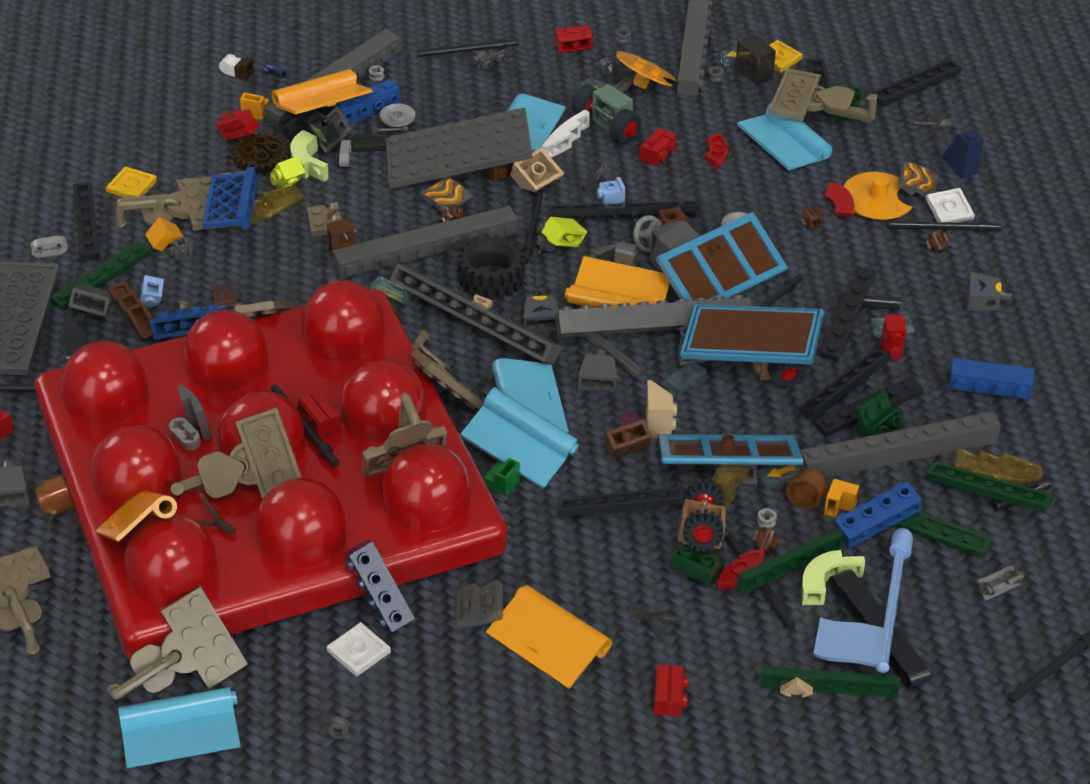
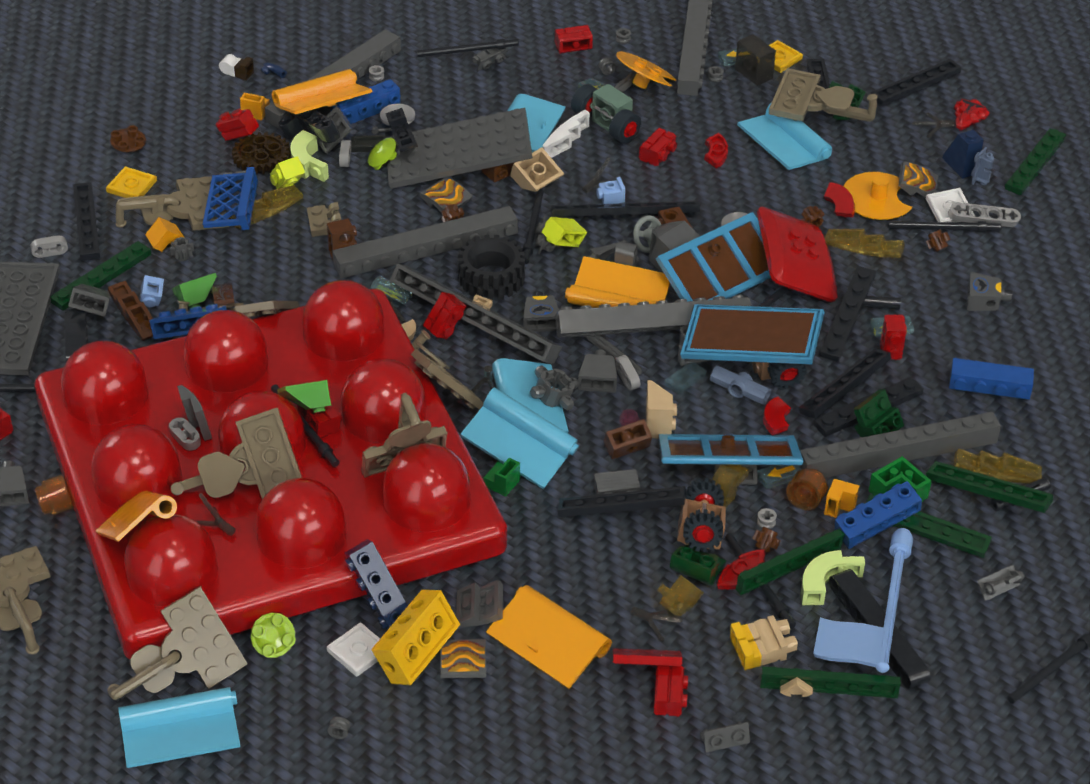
none -> reddish brown dish [110,125,146,152]
none -> bright green slope [172,273,217,310]
none -> lime dish [250,613,296,658]
none -> bright green slope [277,380,331,413]
none -> lime dish [368,137,397,170]
none -> yellow brick [371,590,461,685]
none -> black slope [385,108,418,153]
none -> tan tile [401,319,416,341]
none -> red brick [423,292,467,339]
none -> slope [441,639,486,678]
none -> dark grey piece [530,366,579,410]
none -> dark grey brick [593,469,640,495]
none -> red tile [613,648,682,666]
none -> light grey beam [614,355,641,391]
none -> clear yellow brick [657,575,704,616]
none -> dark grey hinge [700,721,750,753]
none -> sand blue piece [710,365,771,405]
none -> tan hips [730,615,798,670]
none -> red wedge [757,206,838,302]
none -> red tile [763,396,791,436]
none -> clear yellow slope [825,229,905,258]
none -> green brick [869,456,932,501]
none -> light grey beam [948,202,1021,227]
none -> red rock [954,99,990,131]
none -> sand blue hinge [971,147,994,185]
none -> dark green plate [1005,128,1066,195]

